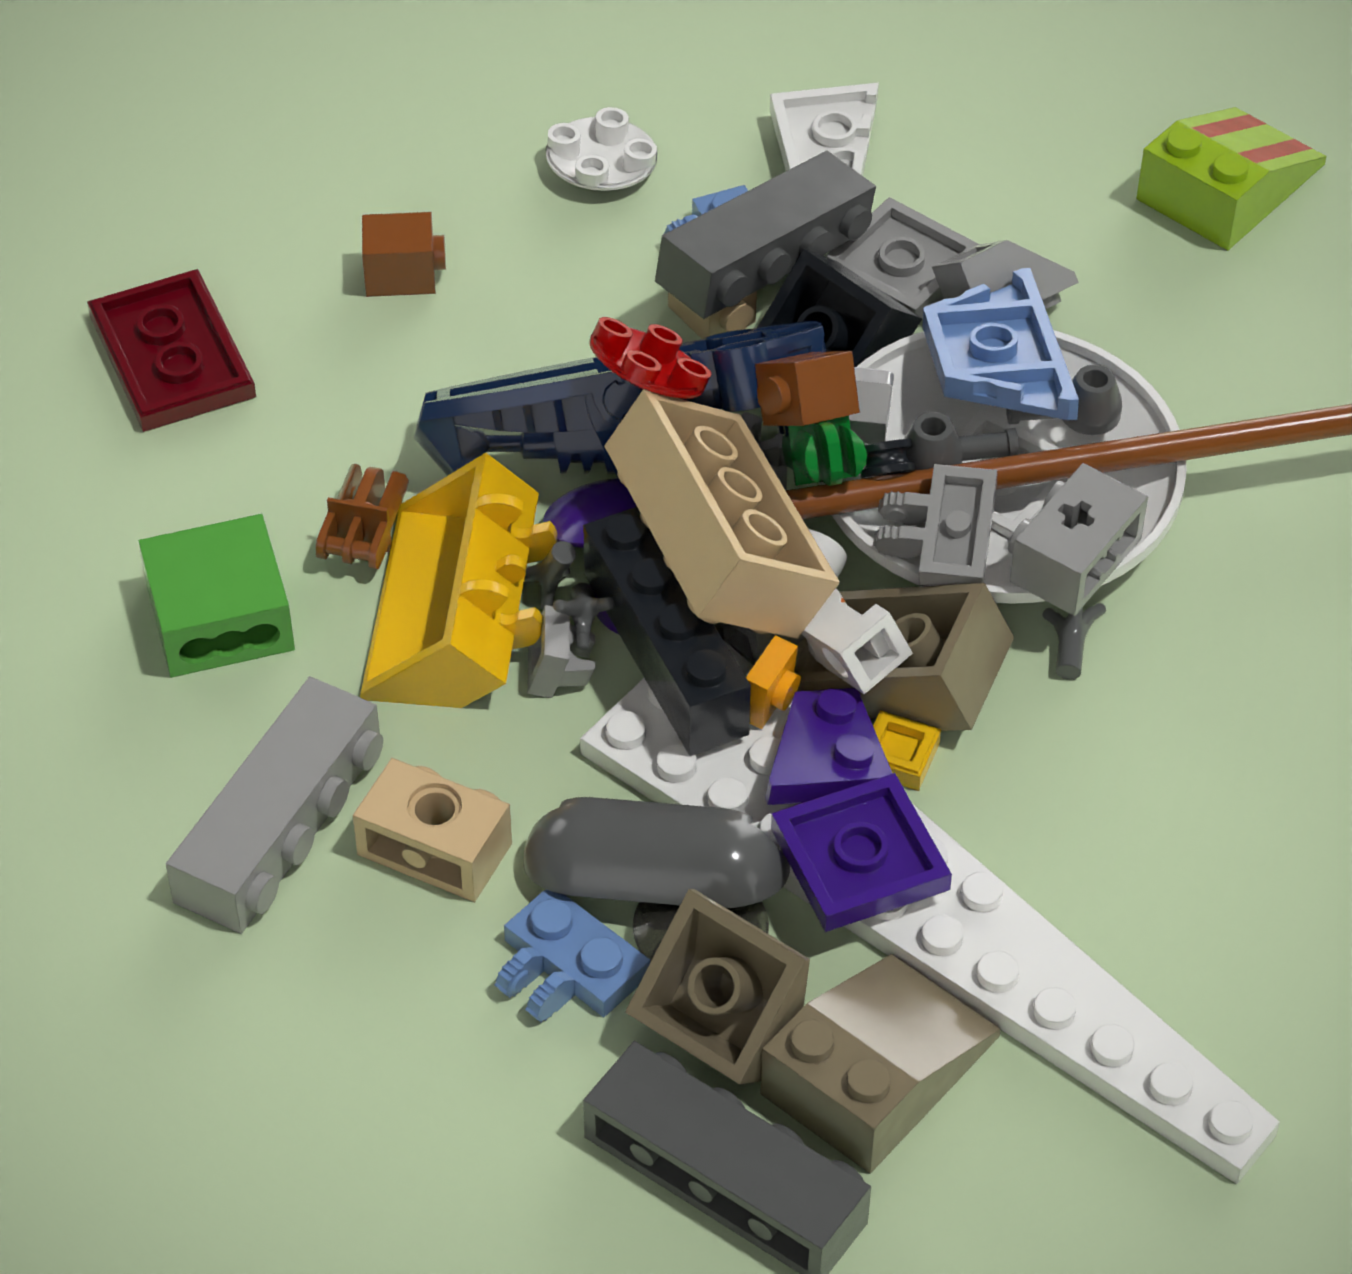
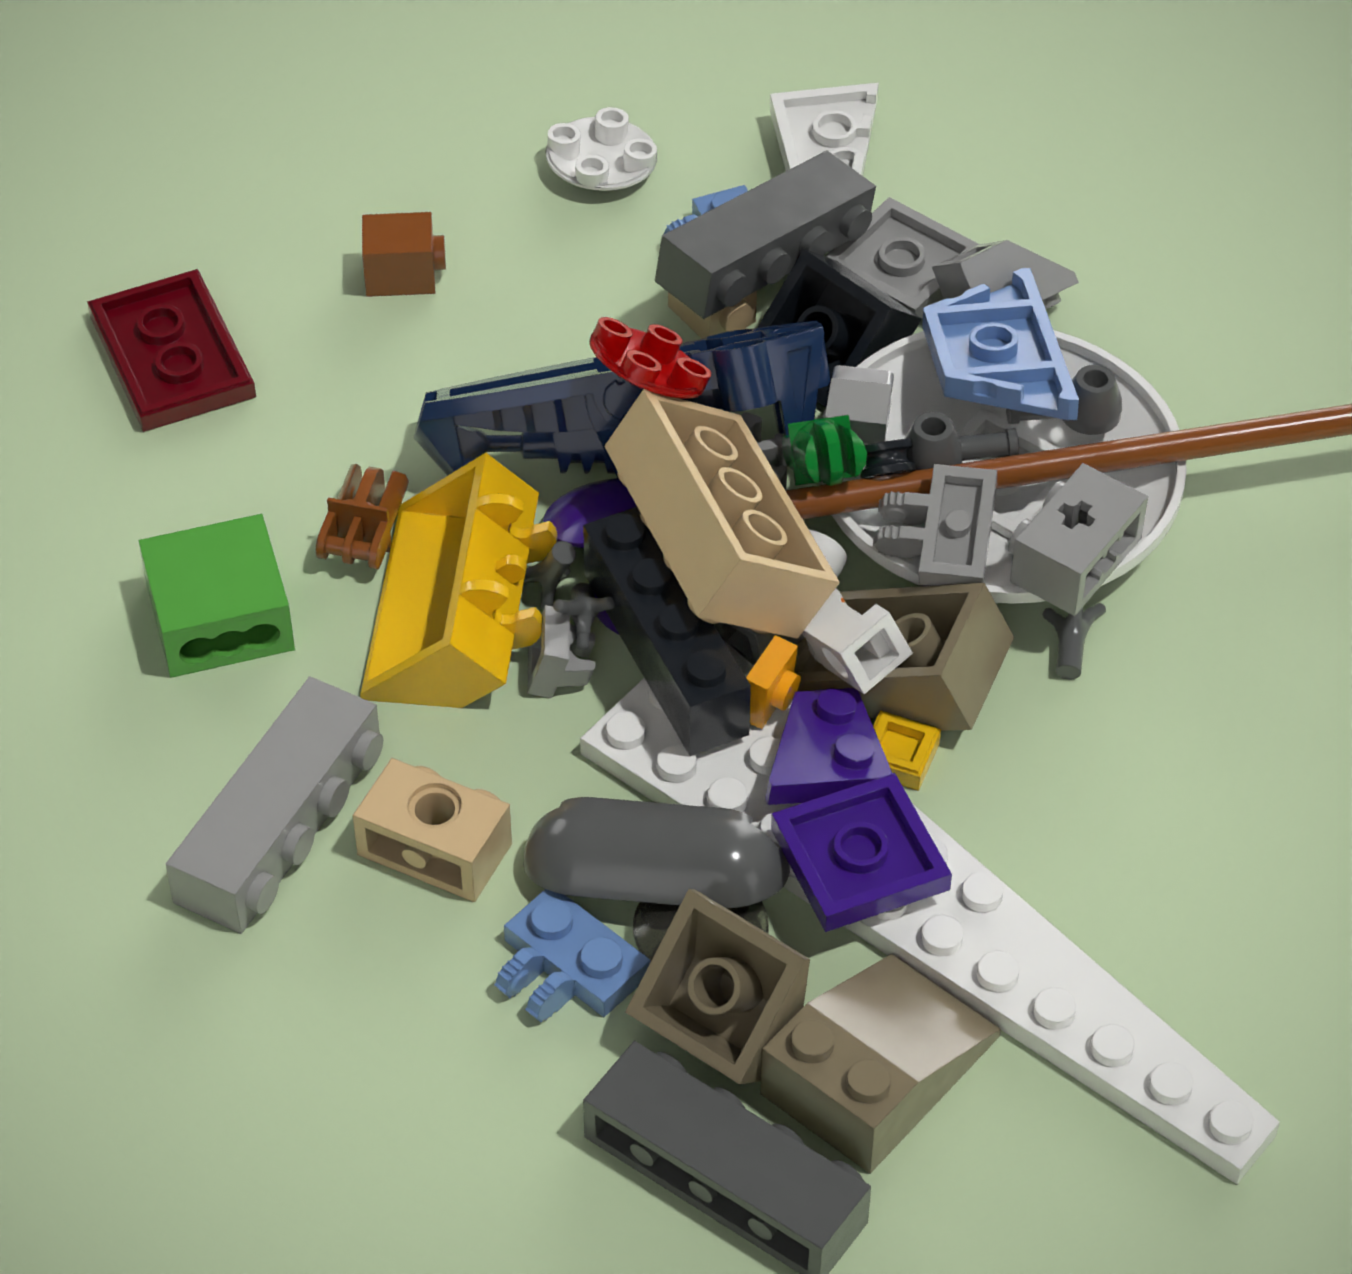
dark orange brick [755,351,860,426] -> none
lime slope [1136,107,1327,251] -> none

